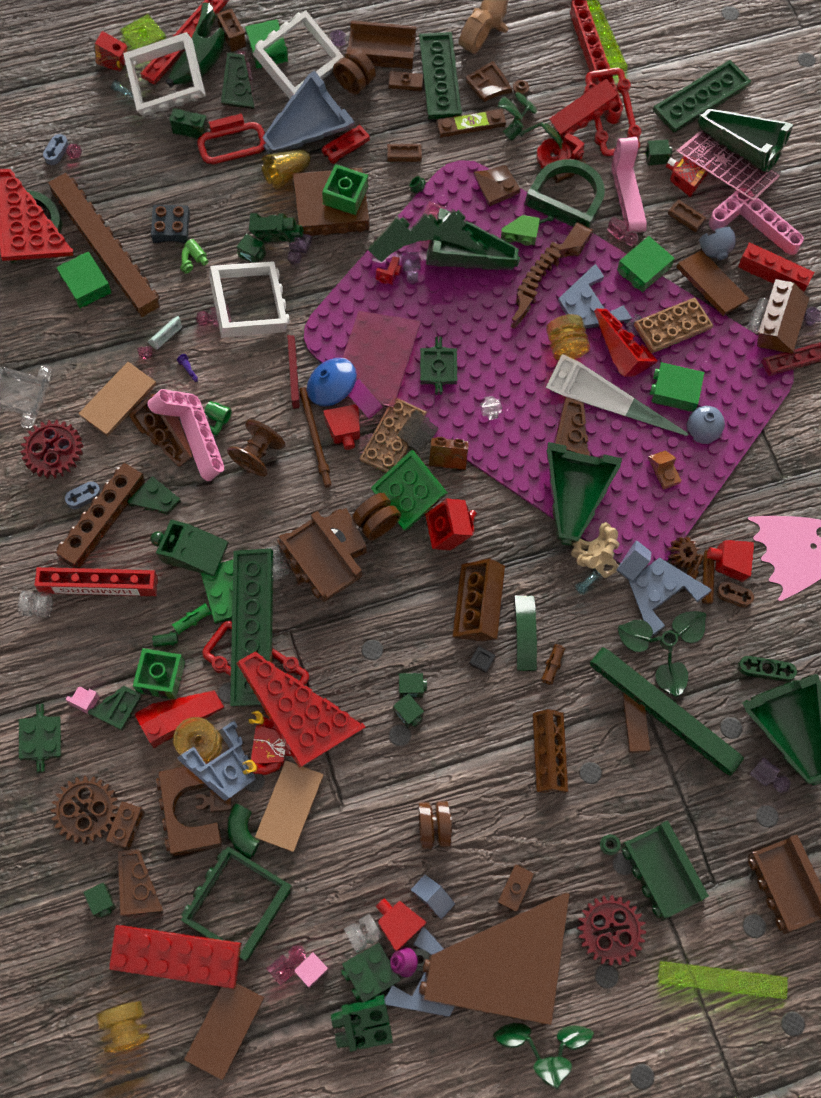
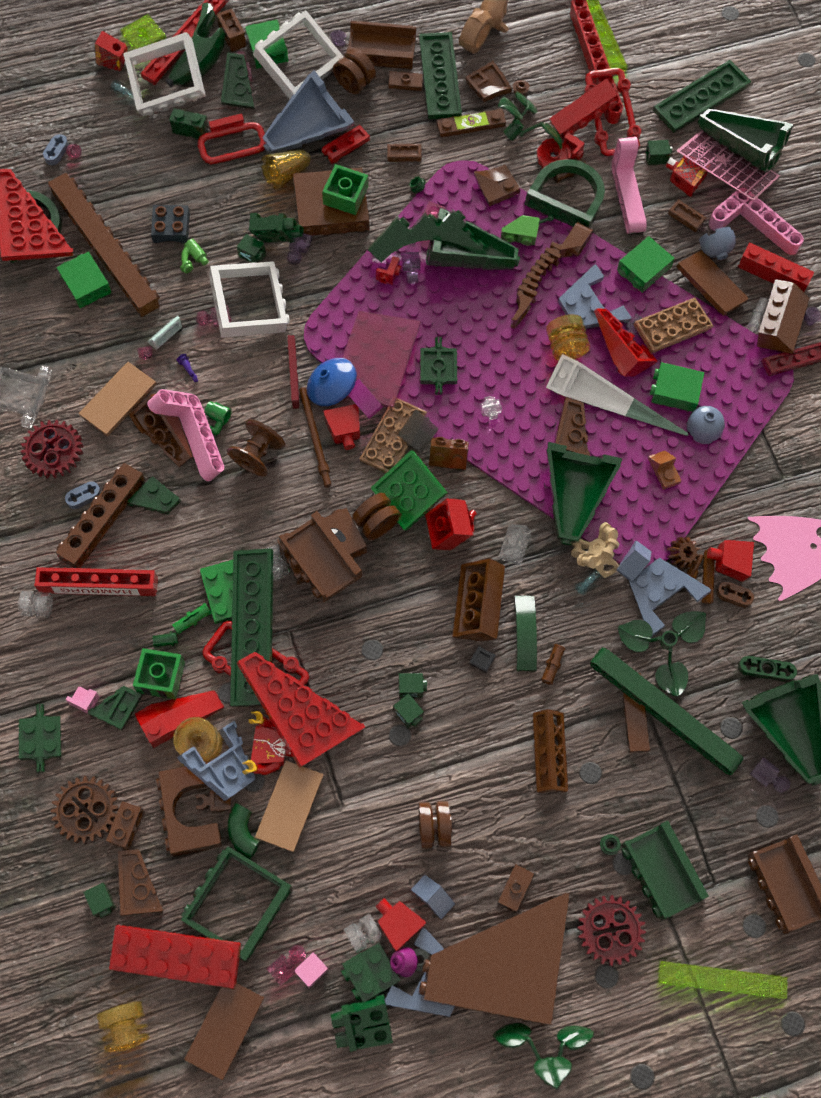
dark green slope [150,520,229,577] -> none
clear pink plate [607,216,639,245] -> none
none -> clear slope [499,524,531,565]

